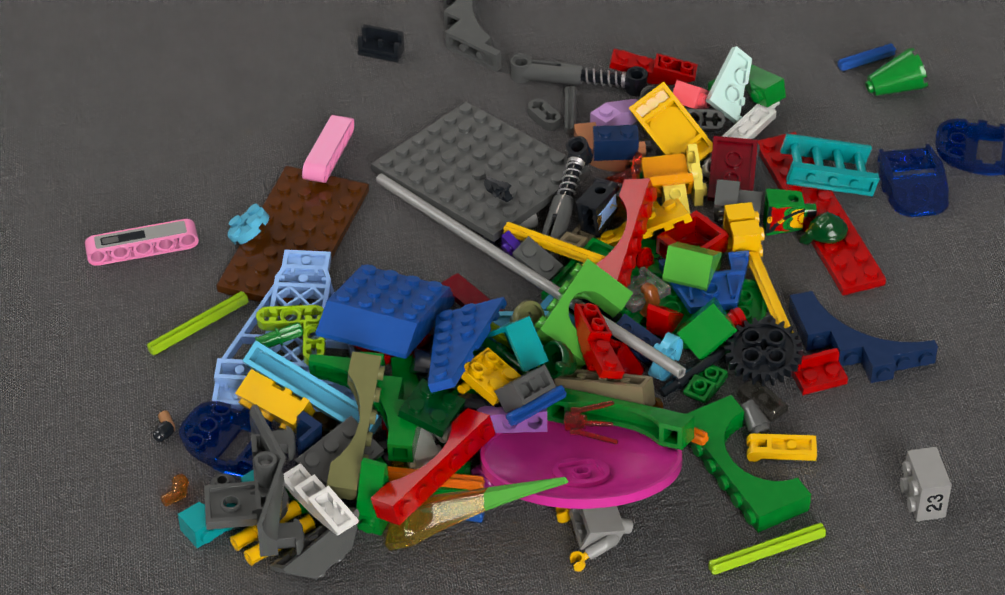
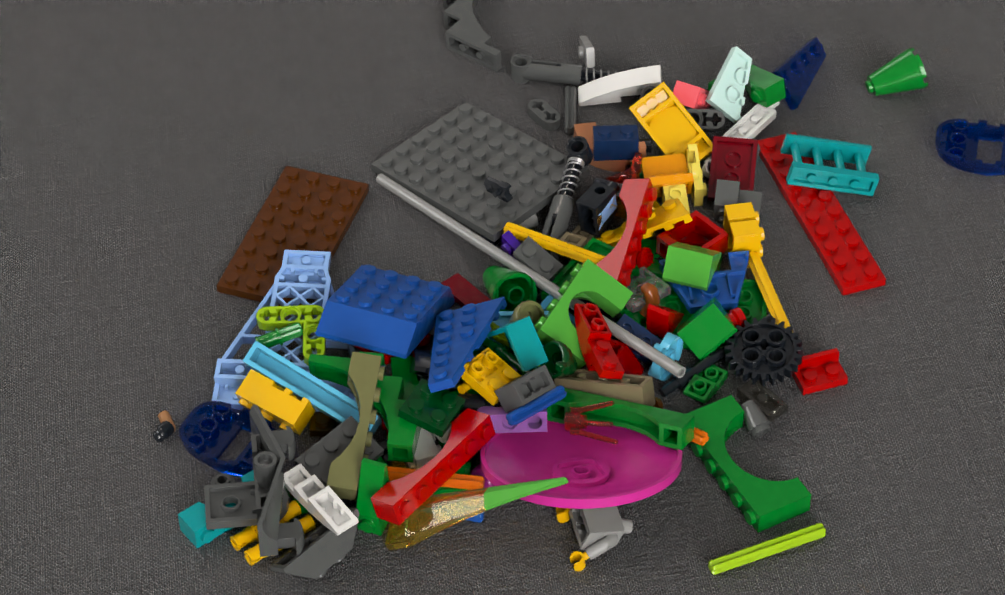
bright pink beam [85,219,199,266] -> none
lime axle [147,291,249,355] -> none
clear orange arm [160,474,189,507] -> none
medium azure plate [227,204,269,245] -> none
dark blue panel [296,411,322,457] -> none
bright pink beam [302,115,354,183] -> none
black hinge [358,24,404,63] -> none
lavender slope [590,99,638,126] -> none
red slope [609,48,698,85] -> none
yellow plate [746,433,817,462] -> none
torso [762,189,817,236] -> none
dark blue arch [788,291,938,383] -> none
dark green hat [799,212,848,245] -> none
blue axle [837,43,896,71] -> none
clear blue slope [877,144,949,217] -> none
light grey brick [900,446,952,522] -> none
none -> green cone [483,266,537,311]
none -> light grey plate [578,35,595,68]
none -> white slope [578,65,662,106]
none -> clear blue wing [772,37,826,110]

